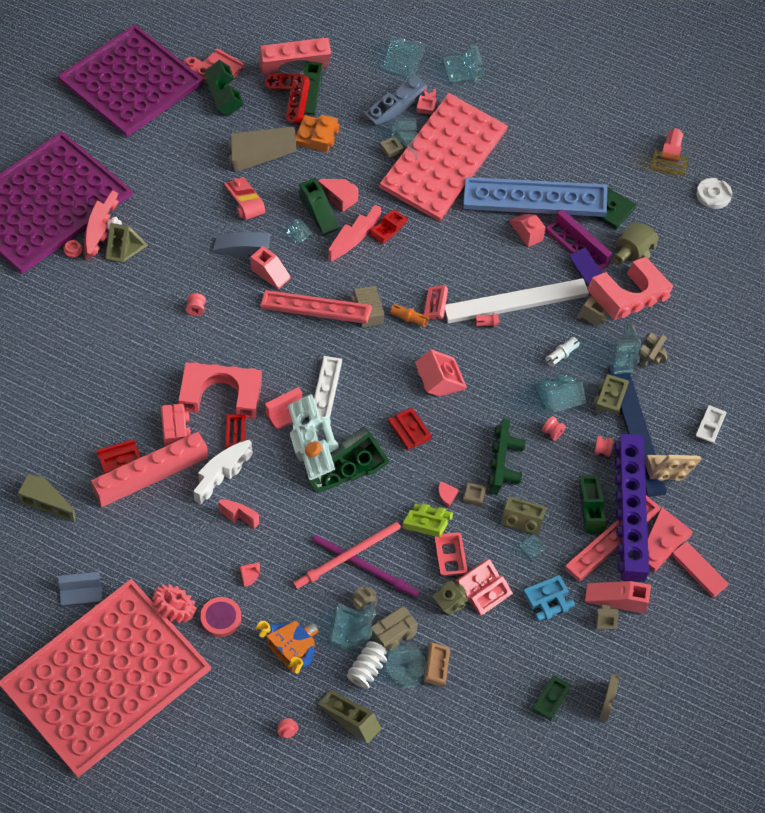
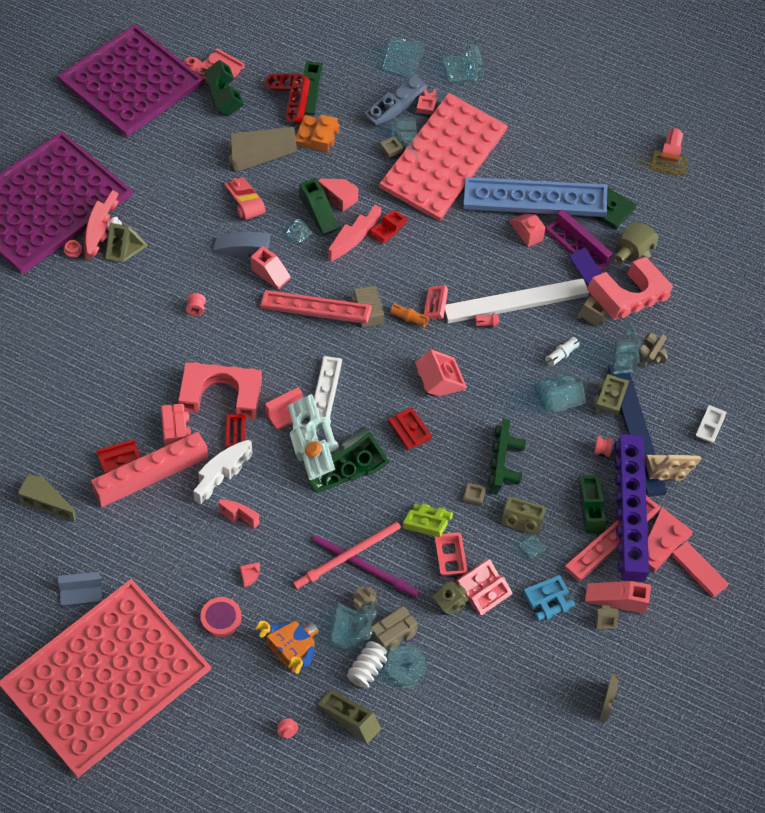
coral gear [152,584,196,623] -> none
coral arch [258,38,331,76] -> none
medium nougat plate [424,642,450,687] -> none
coral tile [439,481,458,507] -> none
dark green plate [533,675,572,722] -> none
coral wheel [542,416,566,441] -> none
white tile [696,178,732,209] -> none

